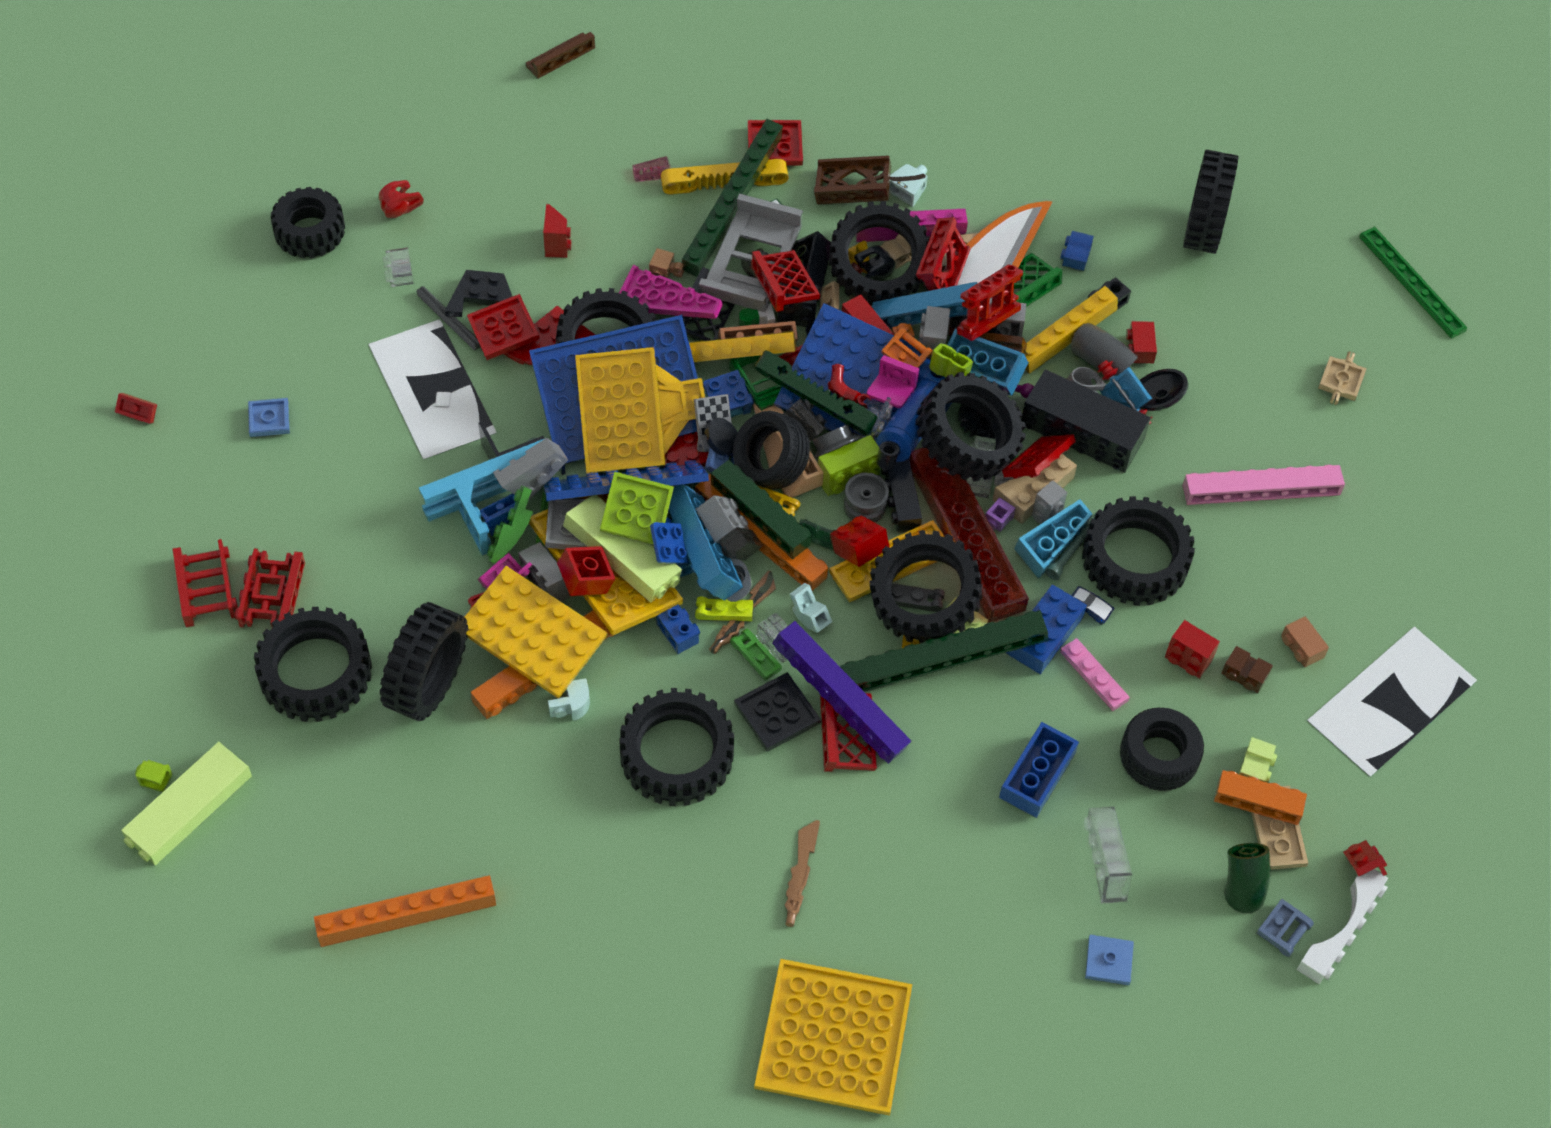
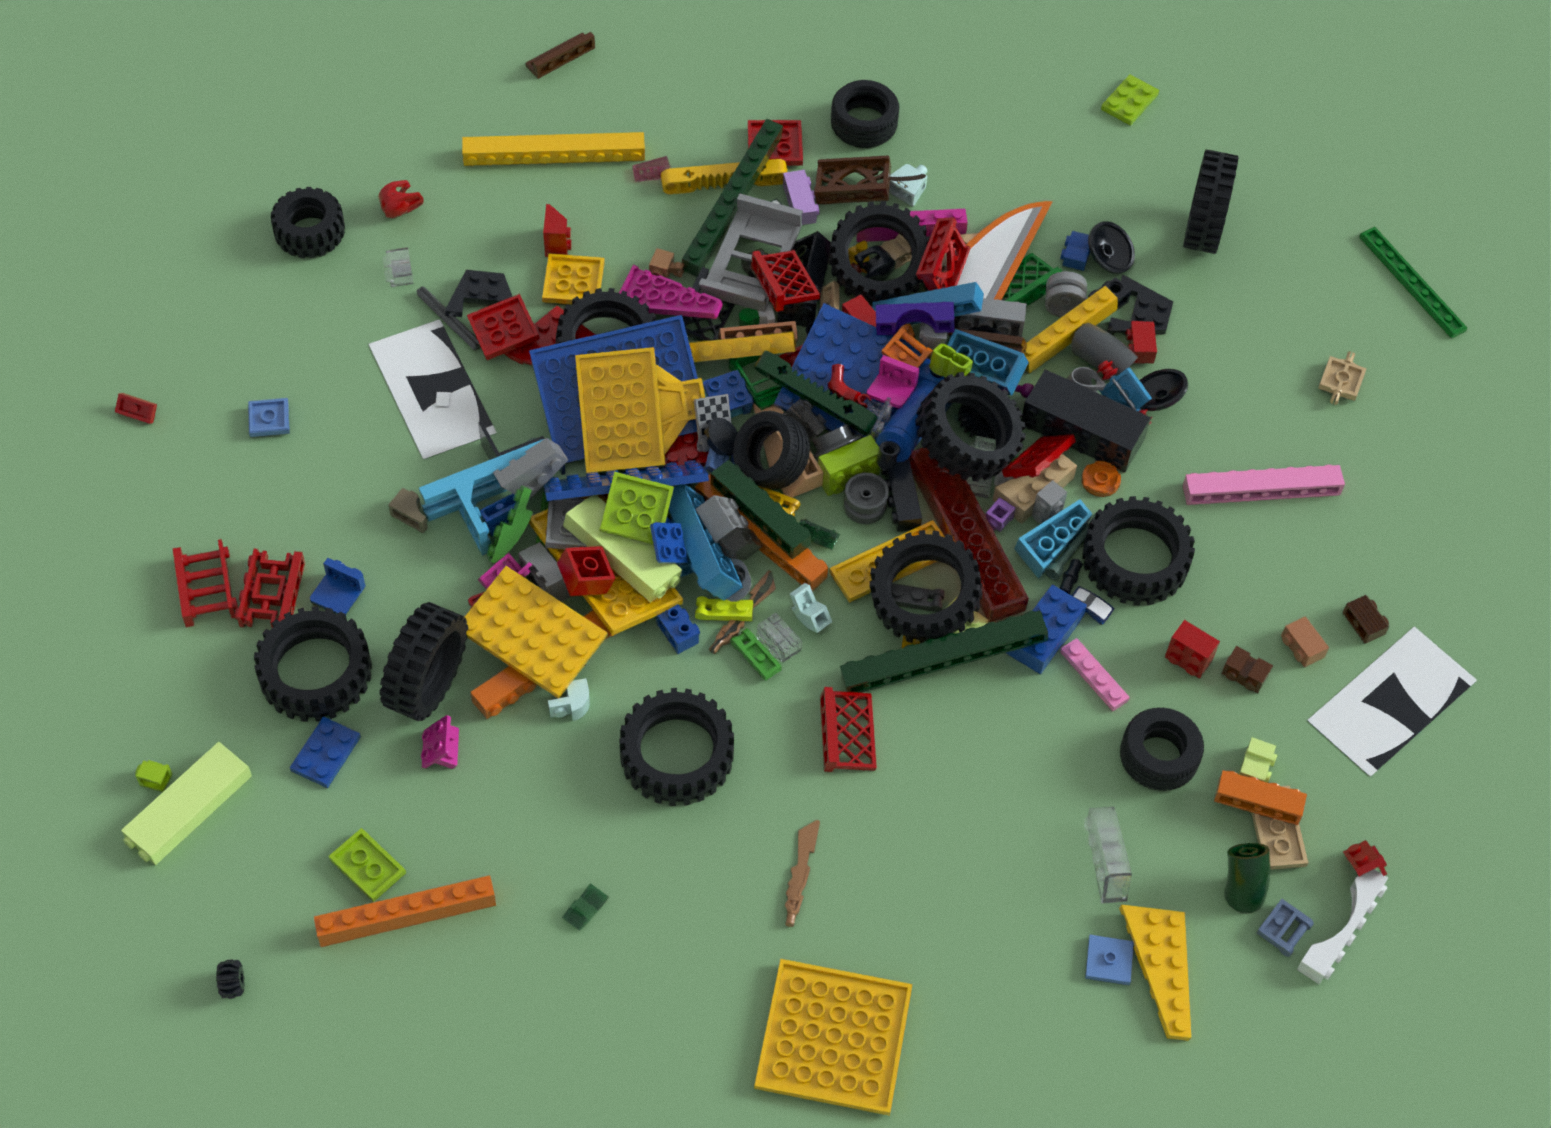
black plate [734,672,821,752] -> none
dark purple brick [772,621,911,764] -> none
red brick [830,515,890,567] -> none
red fence [957,264,1023,341] -> none
blue brick [999,722,1079,818] -> none
none -> black gear [216,959,245,999]
none -> blue plate [290,716,361,788]
none -> blue bracket [310,558,366,615]
none -> lime plate [328,828,406,902]
none -> dark tan arch [388,488,428,533]
none -> dark pink bracket [421,715,459,769]
none -> yellow brick [462,132,645,166]
none -> yellow plate [542,254,605,304]
none -> clear green slope [562,883,609,931]
none -> lavender brick [783,170,819,225]
none -> black tyre [831,80,900,148]
none -> dark purple arch [876,302,955,335]
none -> light grey wheel [1045,271,1087,317]
none -> black pin [1059,558,1083,594]
none -> orange tile [1081,461,1121,497]
none -> black dish [1088,221,1135,274]
none -> lime plate [1101,74,1159,126]
none -> black wing [1107,275,1174,335]
none -> yellow wing [1119,905,1191,1041]
none -> reddish brown brick [1343,595,1390,644]

